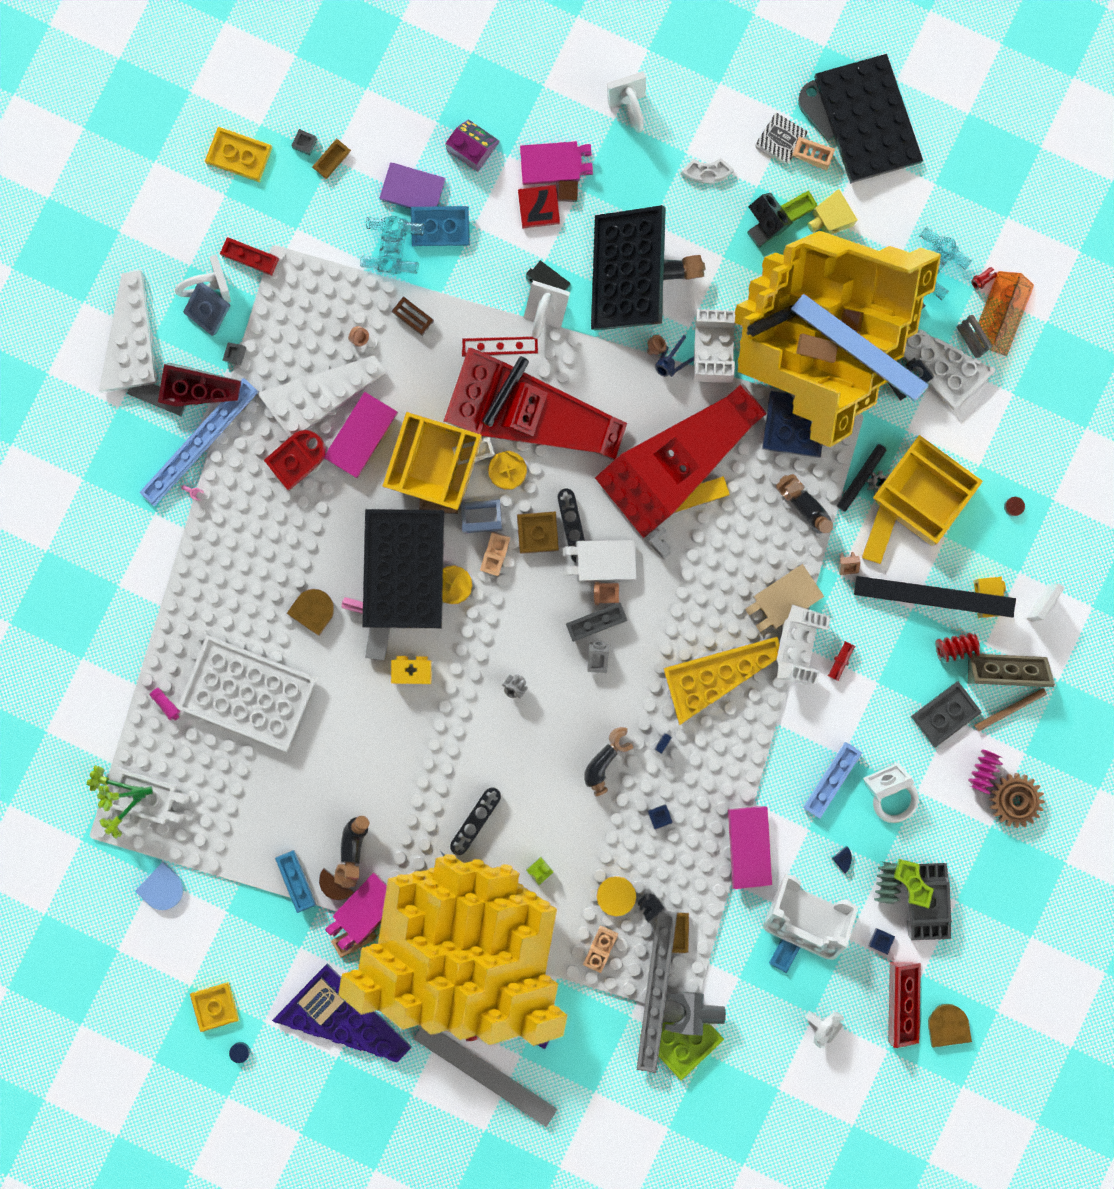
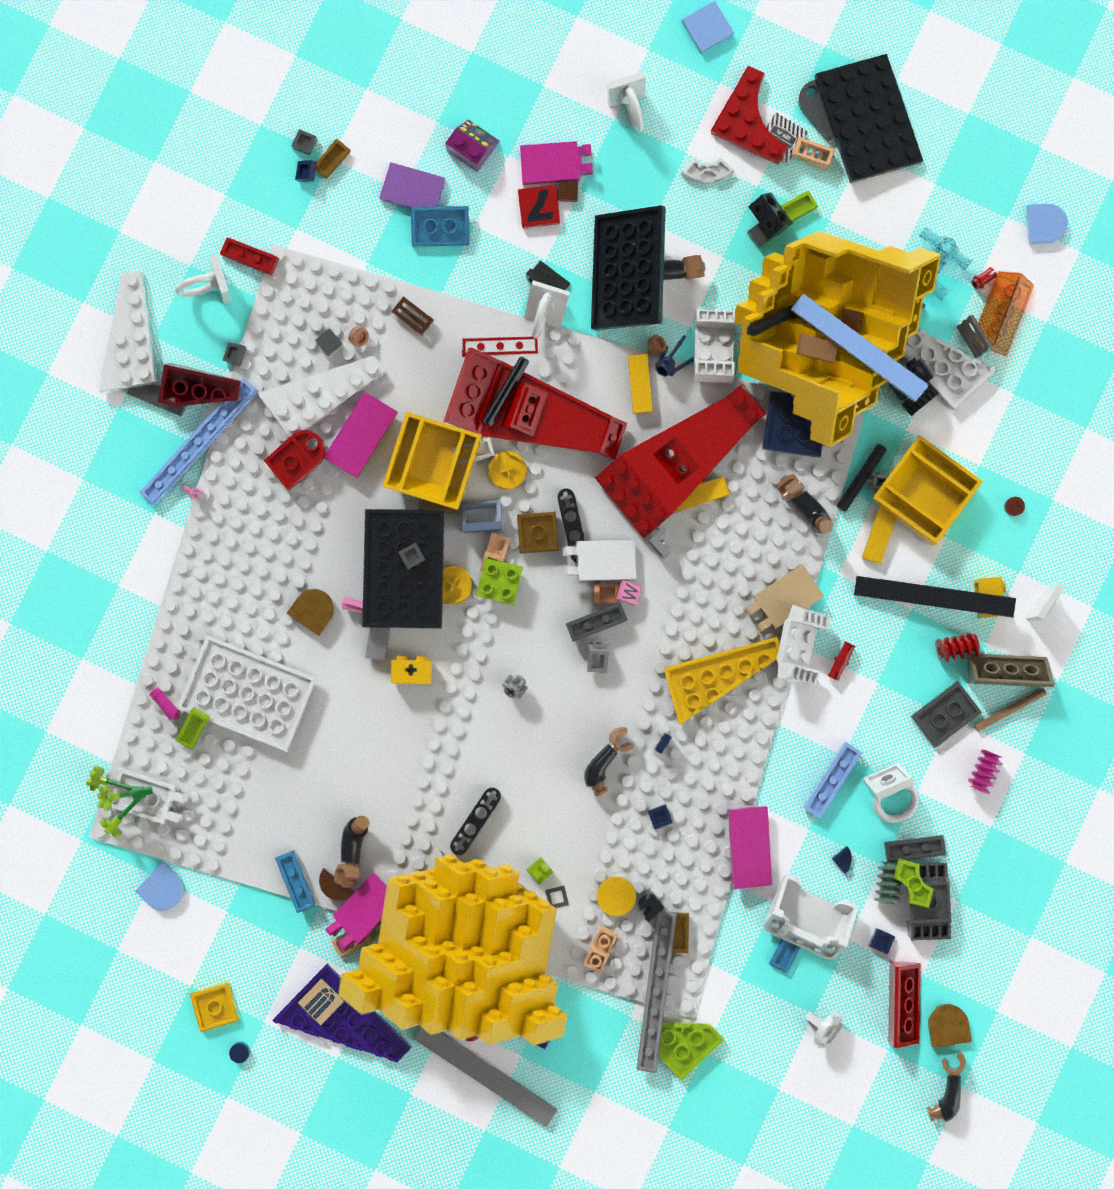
sand blue tile [183,283,231,336] -> none
yellow tile [204,126,273,183] -> none
clear light blue piece [360,215,425,275] -> none
dark grey connector [665,992,726,1035] -> none
light yellow torso [807,189,858,234] -> none
nougat tile [838,552,861,575] -> none
medium nougat gear [988,773,1045,828] -> none
none -> lime tile [175,707,211,750]
none -> dark blue tile [295,160,317,182]
none -> dark grey tile [315,328,343,356]
none -> dark grey tile [398,542,426,570]
none -> lime hinge [476,558,523,605]
none -> dark grey tile [545,886,569,908]
none -> bright pink tile [617,580,641,605]
none -> yellow tile [628,354,653,414]
none -> light blue tile [682,1,734,54]
none -> red plate [711,65,788,166]
none -> dark grey tile [884,835,946,862]
none -> black tyre [901,382,939,416]
none -> black piece [927,1051,966,1122]
none -> light blue tile [1026,204,1068,244]

